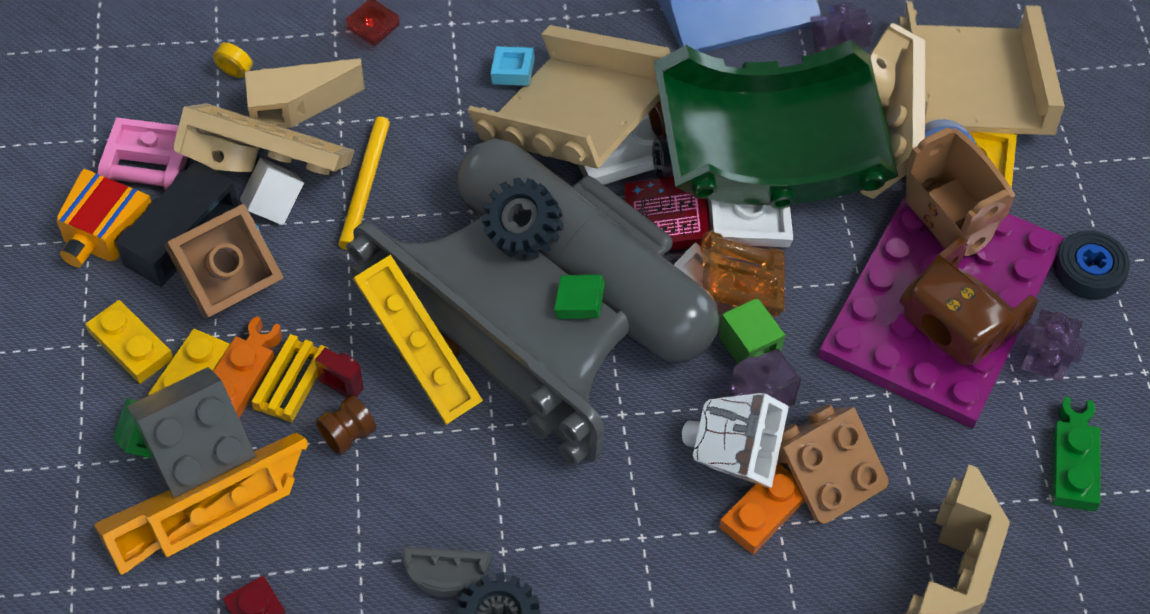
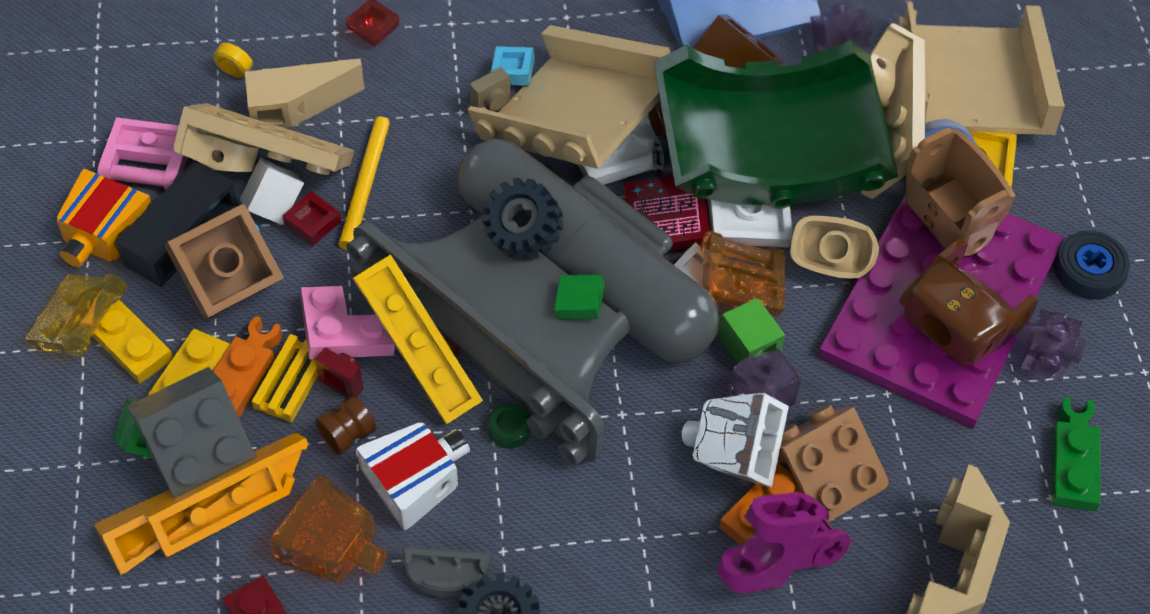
none -> clear yellow plate [24,274,127,356]
none -> clear orange torso [269,474,388,583]
none -> dark red plate [282,191,341,246]
none -> bright pink plate [300,286,395,359]
none -> torso [357,423,470,531]
none -> dark tan plate [469,67,510,111]
none -> dark green tile [488,404,531,449]
none -> reddish brown panel [693,14,784,68]
none -> magenta piece [715,492,851,593]
none -> tan piece [790,216,879,278]

